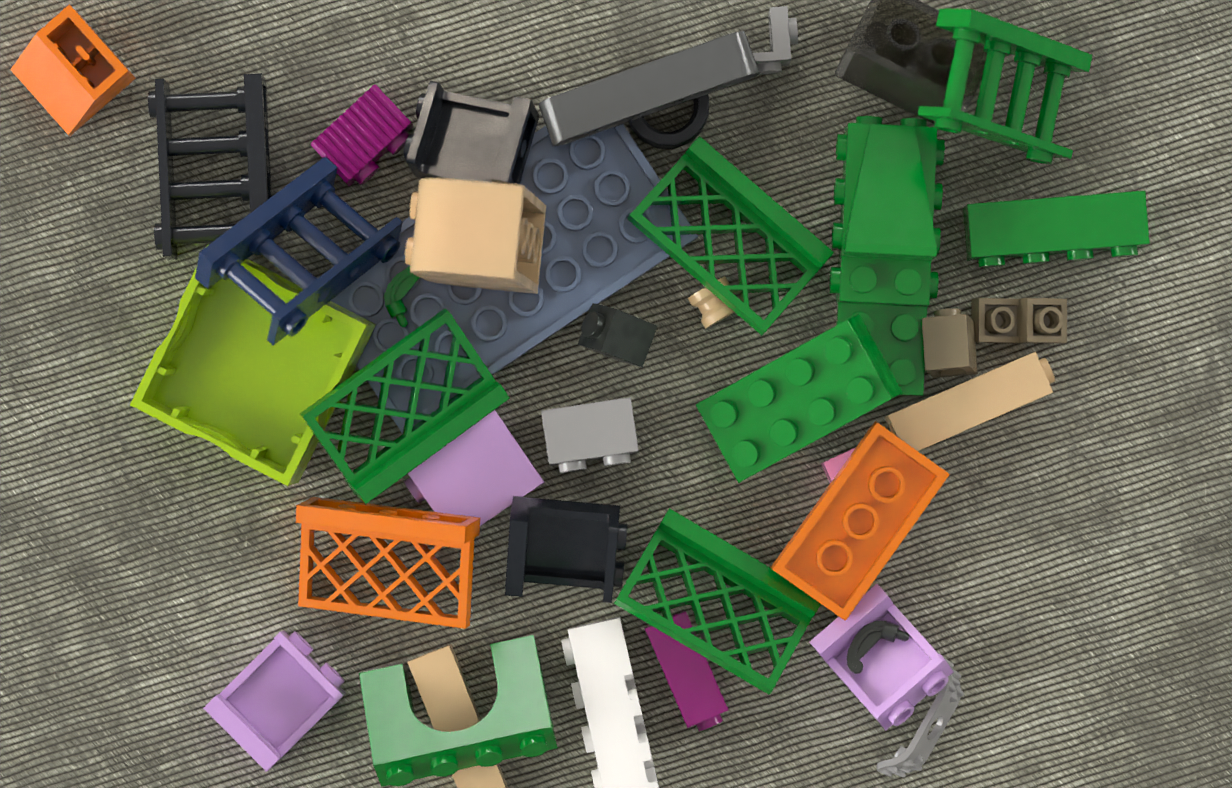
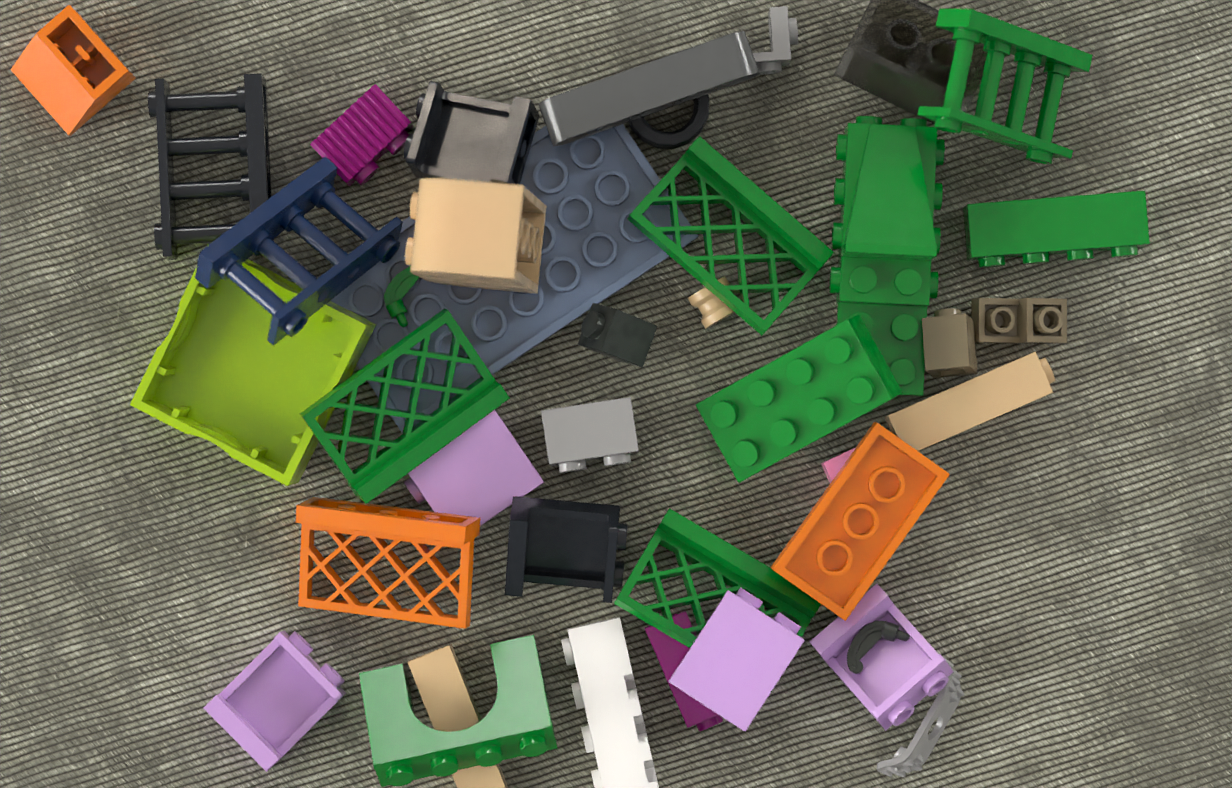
none -> lavender panel [669,587,804,732]

